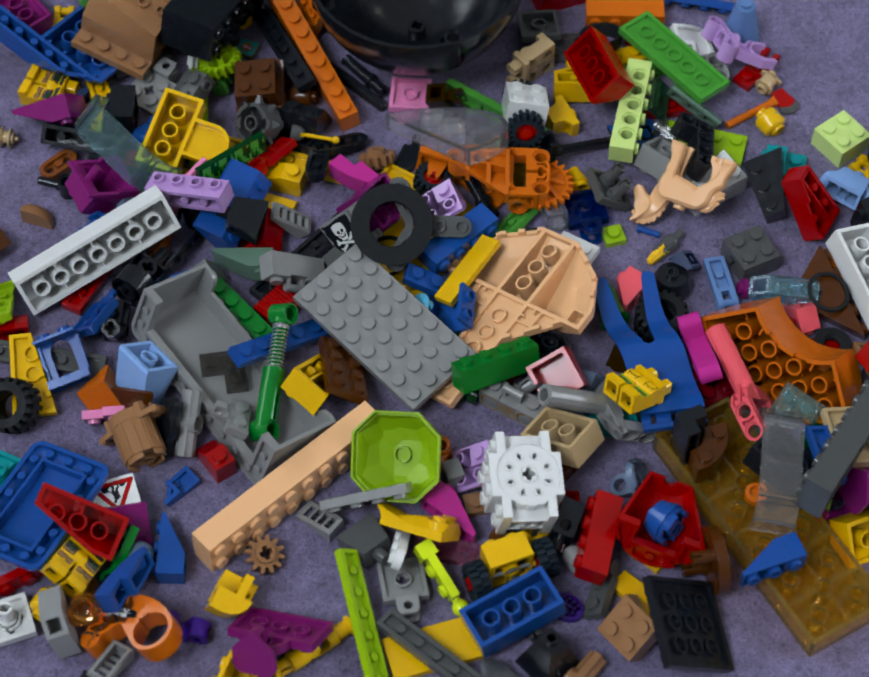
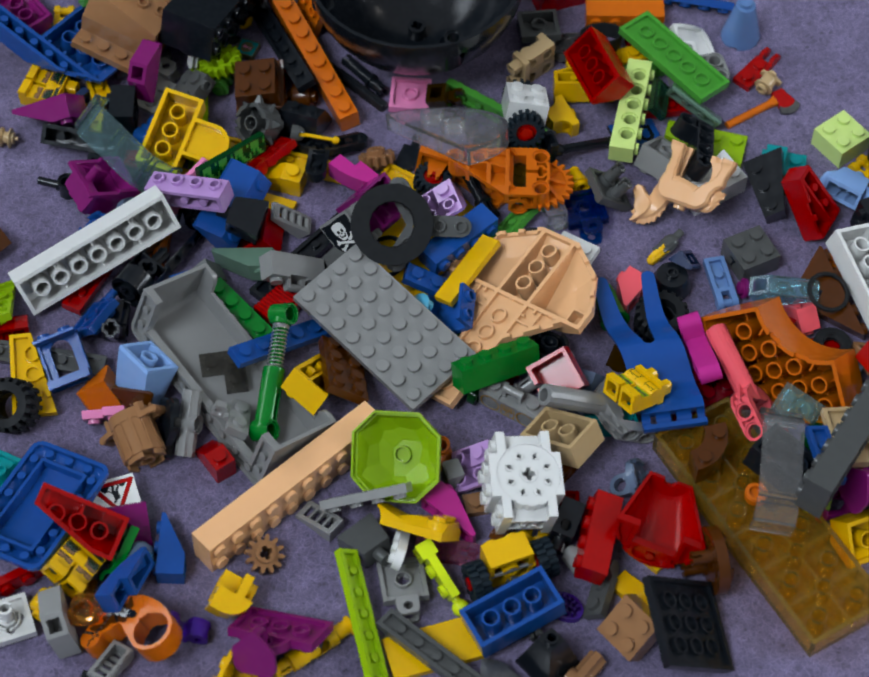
medium nougat brick [20,203,55,230] -> none
dark orange plate [40,149,77,180] -> none
blue slope [164,465,202,507] -> none
lime plate [600,224,626,248] -> none
blue piece [636,225,660,238] -> none
blue cone [644,500,689,547] -> none
clear smoke piece [653,118,679,142] -> none
black piece [670,404,708,465] -> none
lavender piece [701,16,777,70] -> none
blue slope [739,532,807,587] -> none
yellow head [755,107,785,137] -> none
none -> magenta slope [127,39,163,103]

